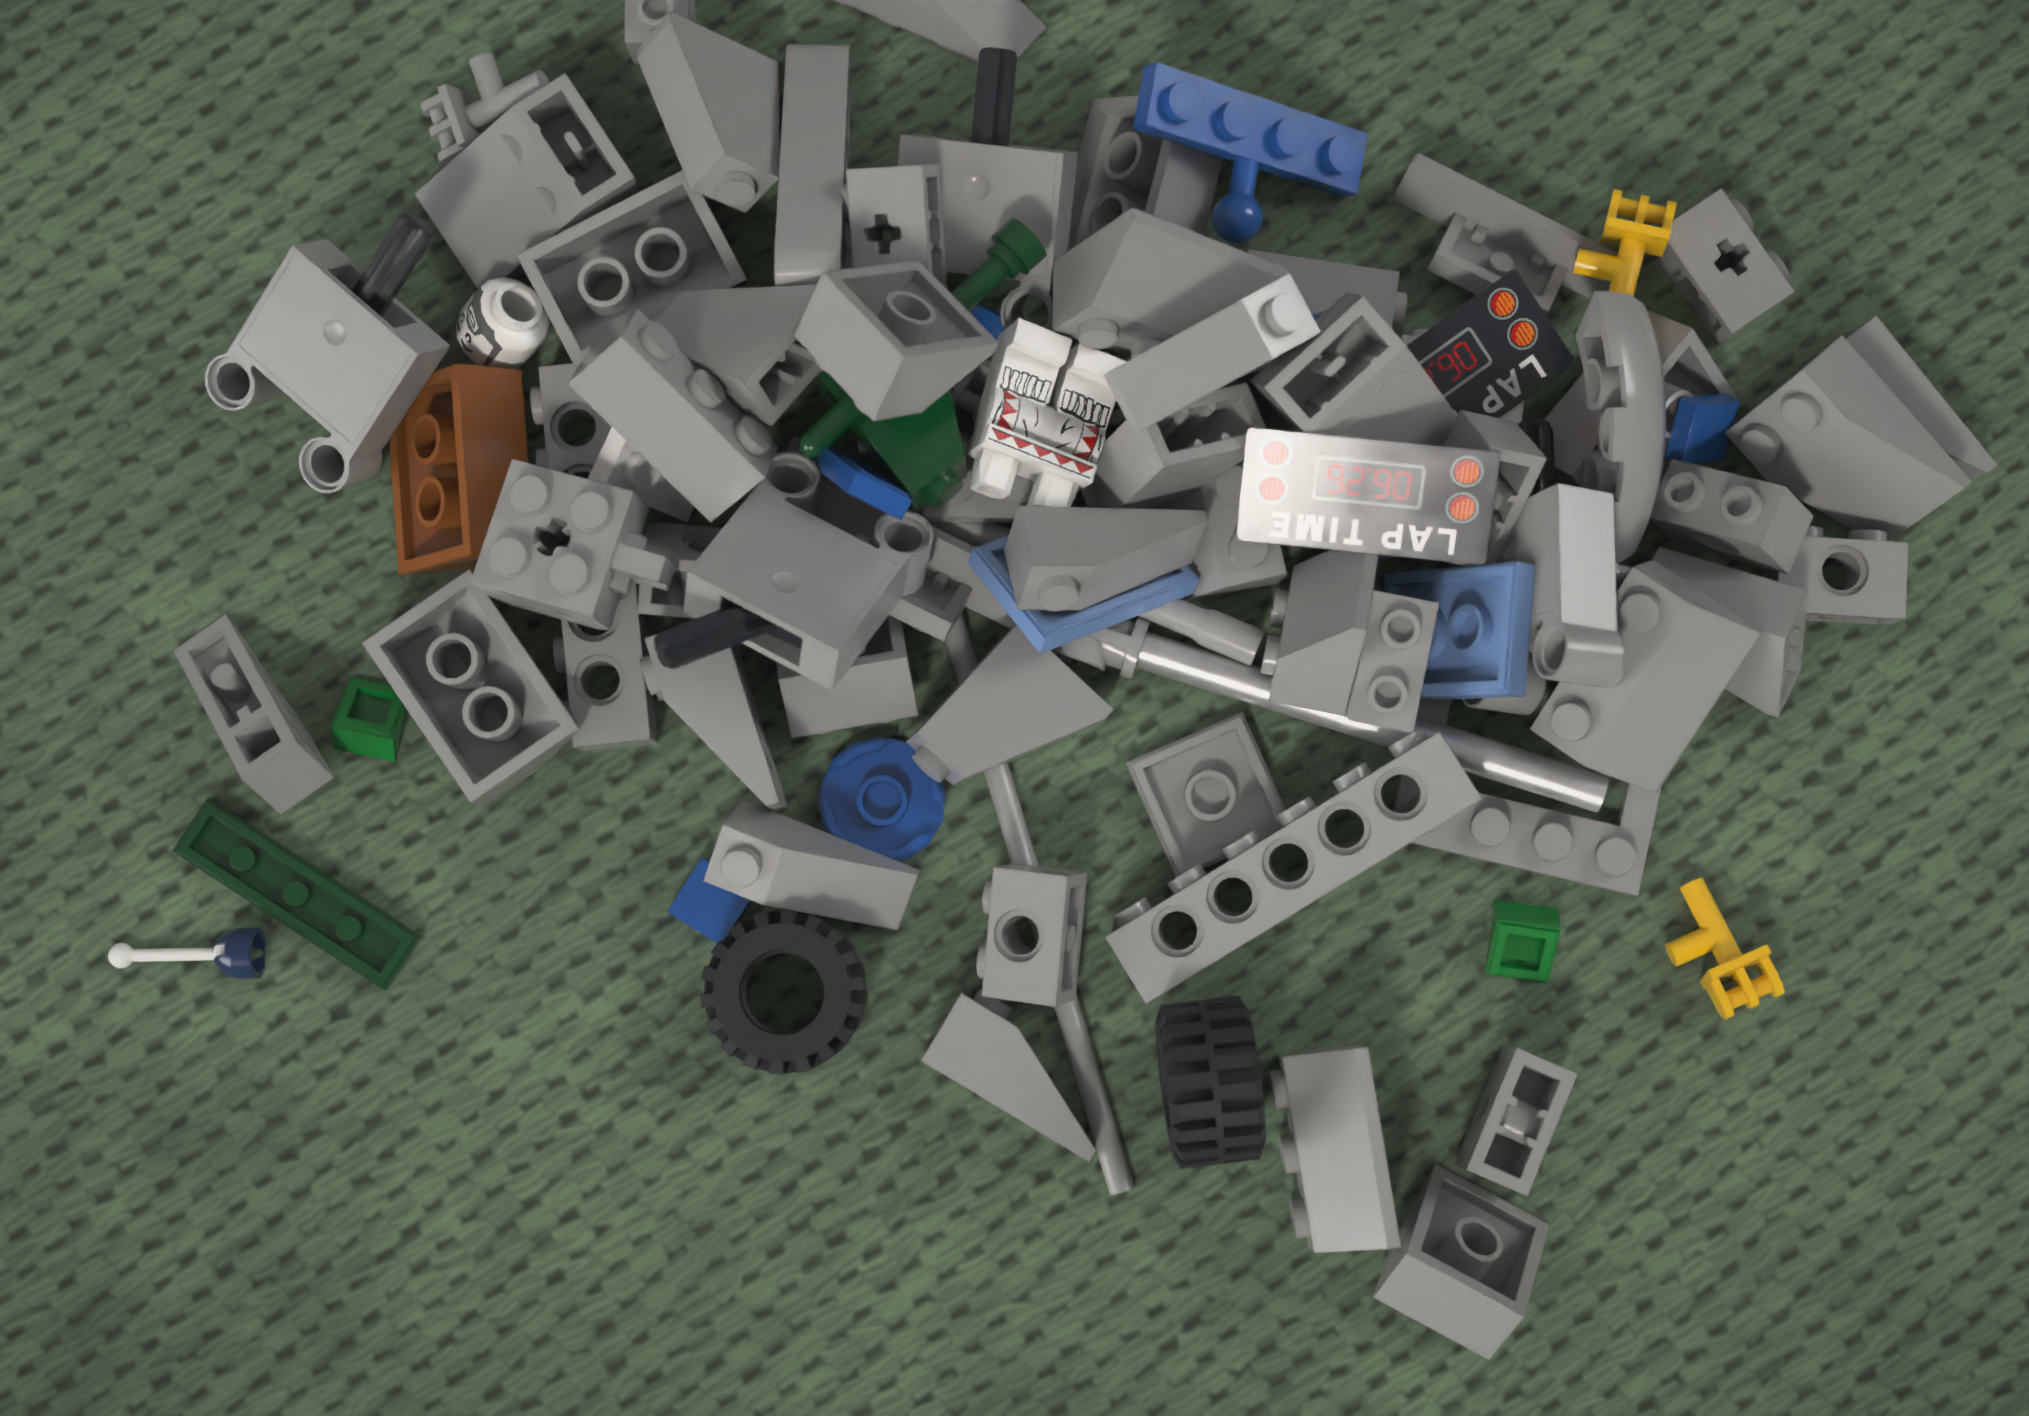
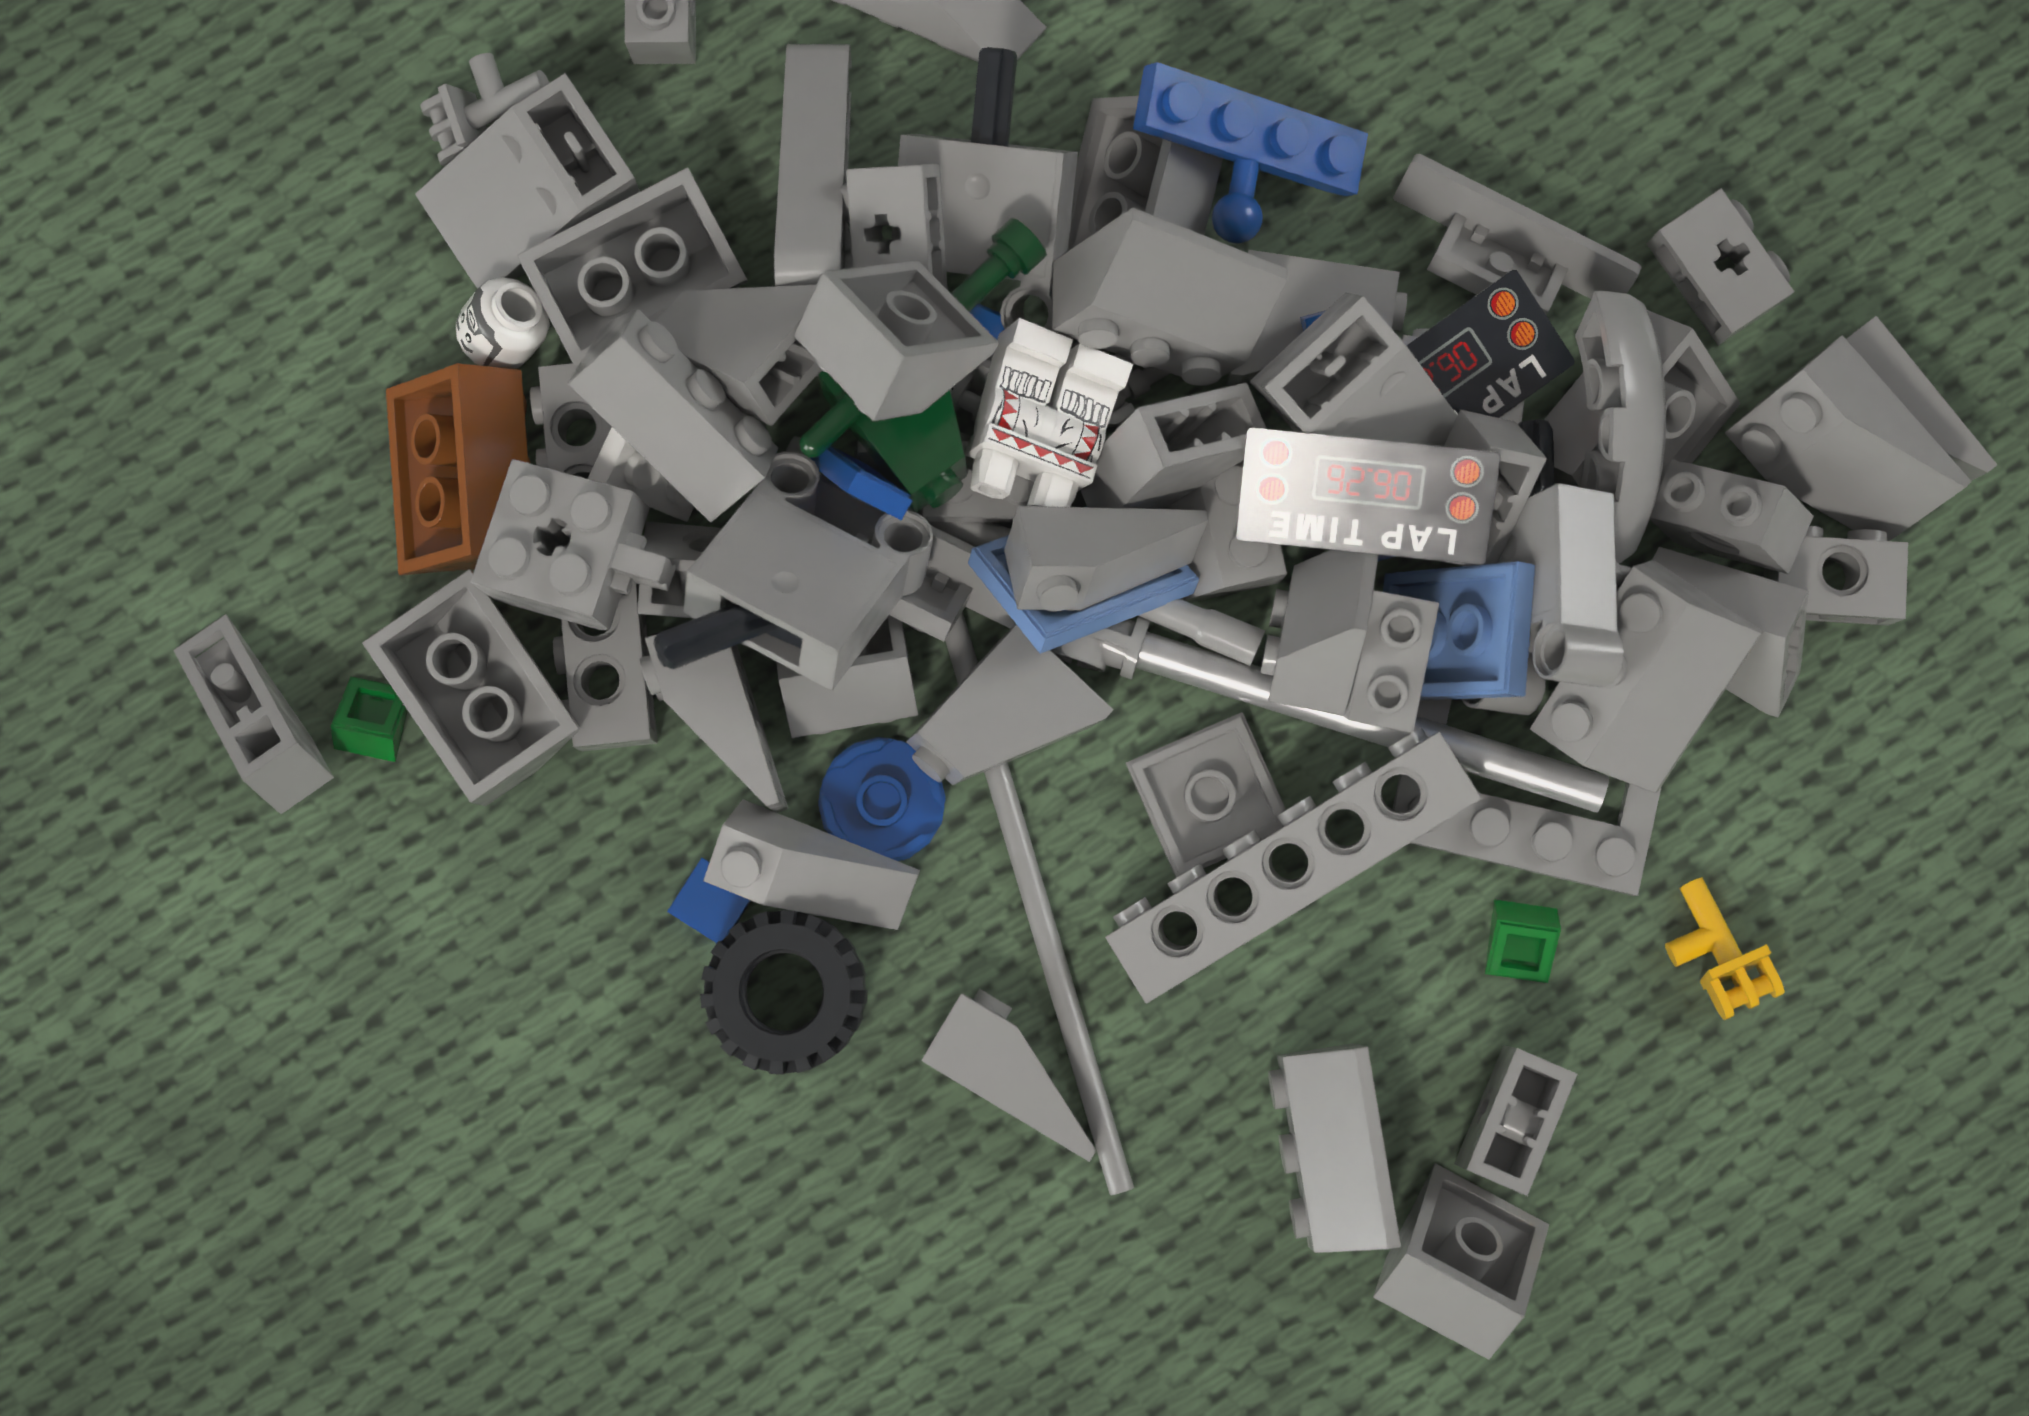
hinge [108,927,265,979] -> none
dark green tile [172,798,423,990] -> none
light grey piece [205,213,450,494] -> none
light grey slope [637,11,780,213] -> none
light grey brick [977,863,1087,1007] -> none
light grey slope [1103,273,1321,434] -> none
black tyre [1155,996,1266,1169] -> none
yellow arm [1573,189,1677,297] -> none
blue tile [1665,393,1740,464] -> none

